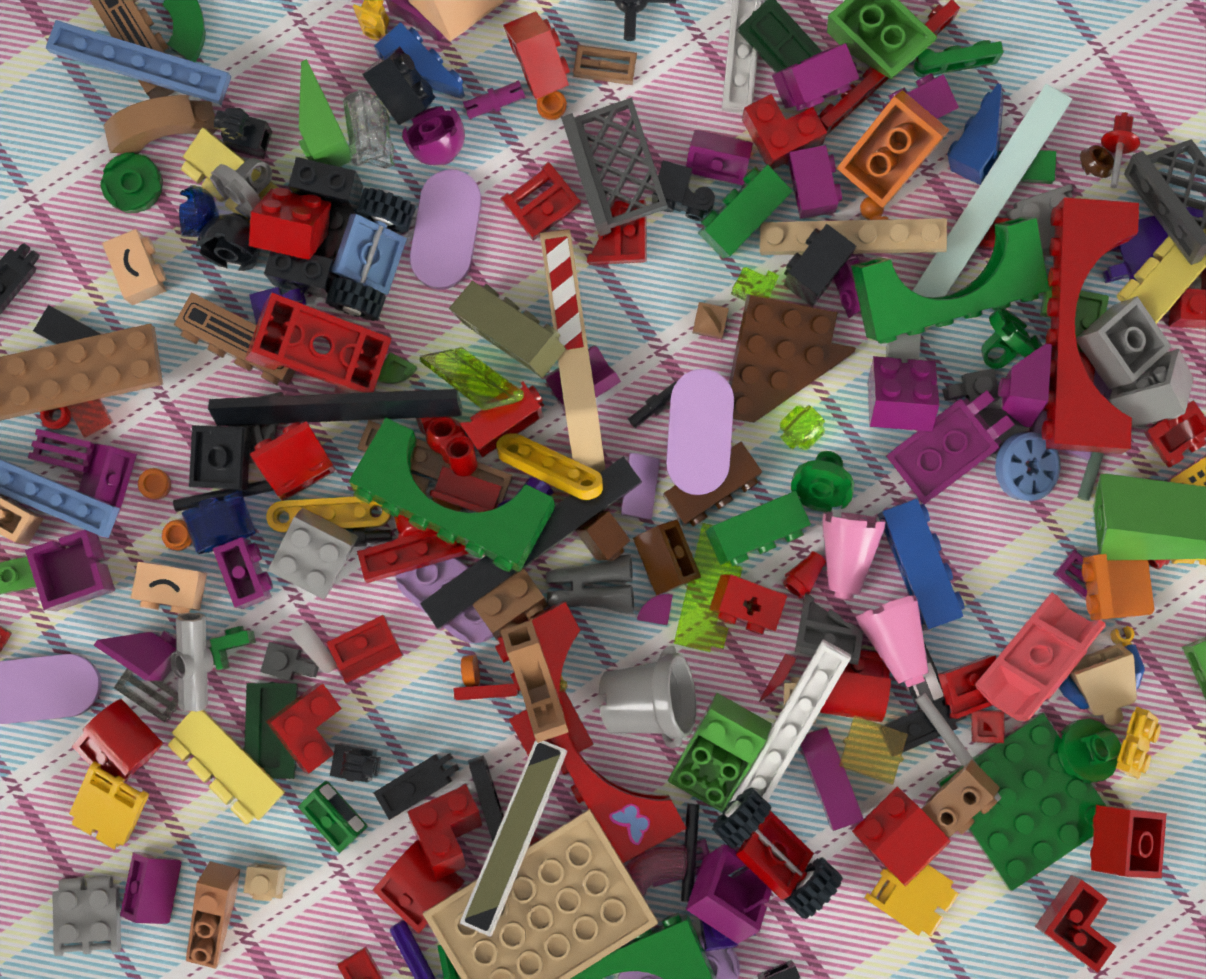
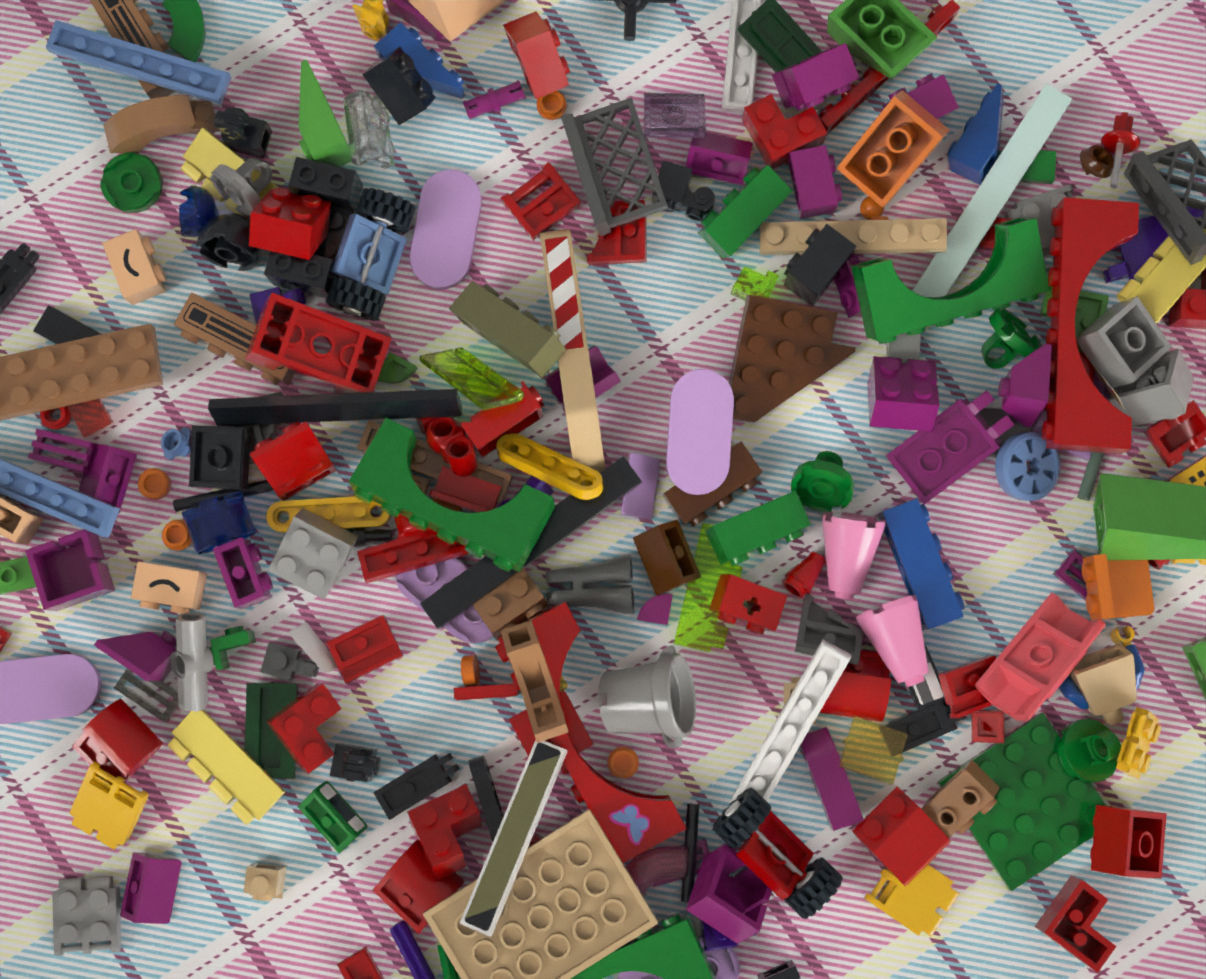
nougat slope [186,861,240,969] -> none
magenta cylinder [402,106,465,165] -> none
medium nougat tile [573,45,637,85] -> none
reddish brown brick [575,511,631,561] -> none
black bar [628,381,677,428] -> none
bright green slope [668,693,772,812] -> none
medium nougat tile [692,302,729,340] -> none
red sticker [759,654,796,702] -> none
clear neon green head [779,405,826,451] -> none
green plate [913,40,1004,77] -> none
light grey bar [915,692,1001,802] -> none
dark grey plate [942,369,1001,403] -> none
none -> medium blue plate [161,427,191,460]
none -> orange plate [607,747,639,779]
none -> clear purple tile [644,93,706,138]
none -> sticker [1092,364,1125,410]

